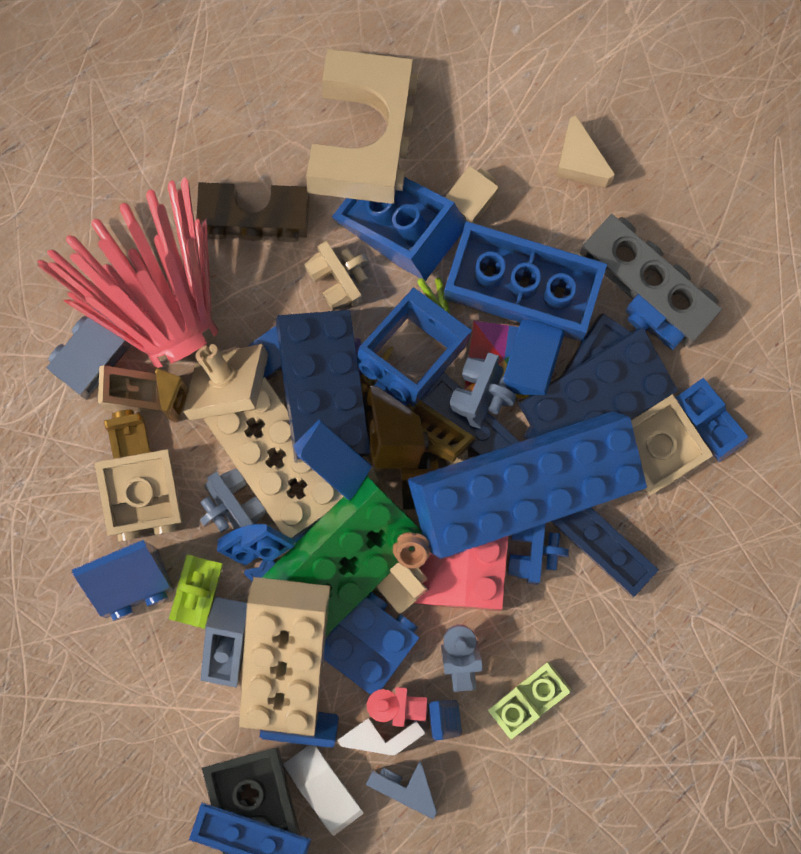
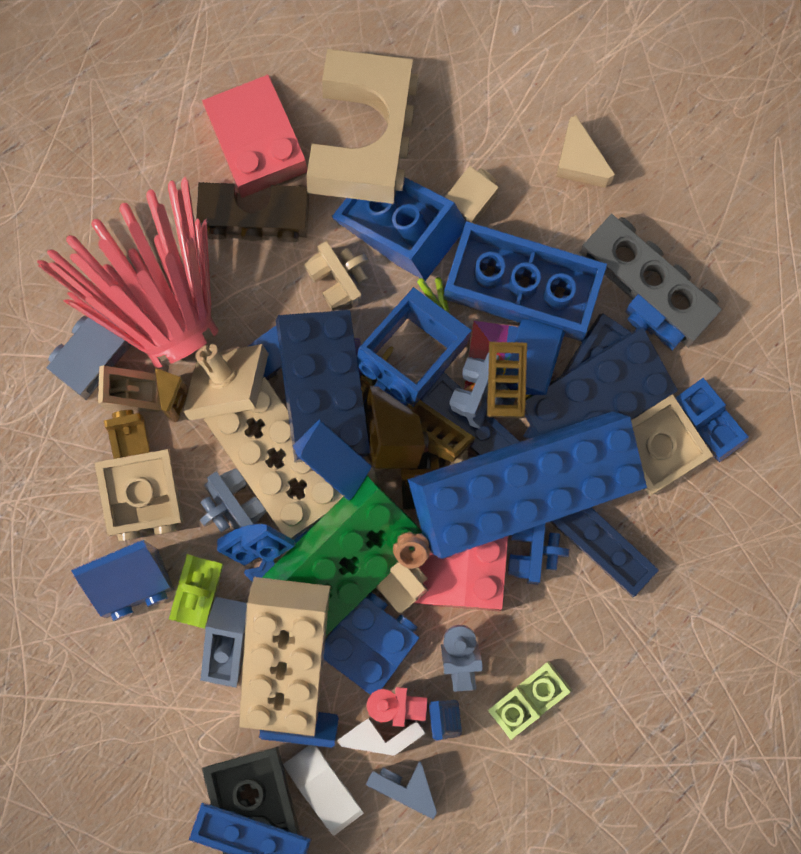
none -> coral slope [202,75,307,198]
none -> pearl gold slope [487,342,527,418]

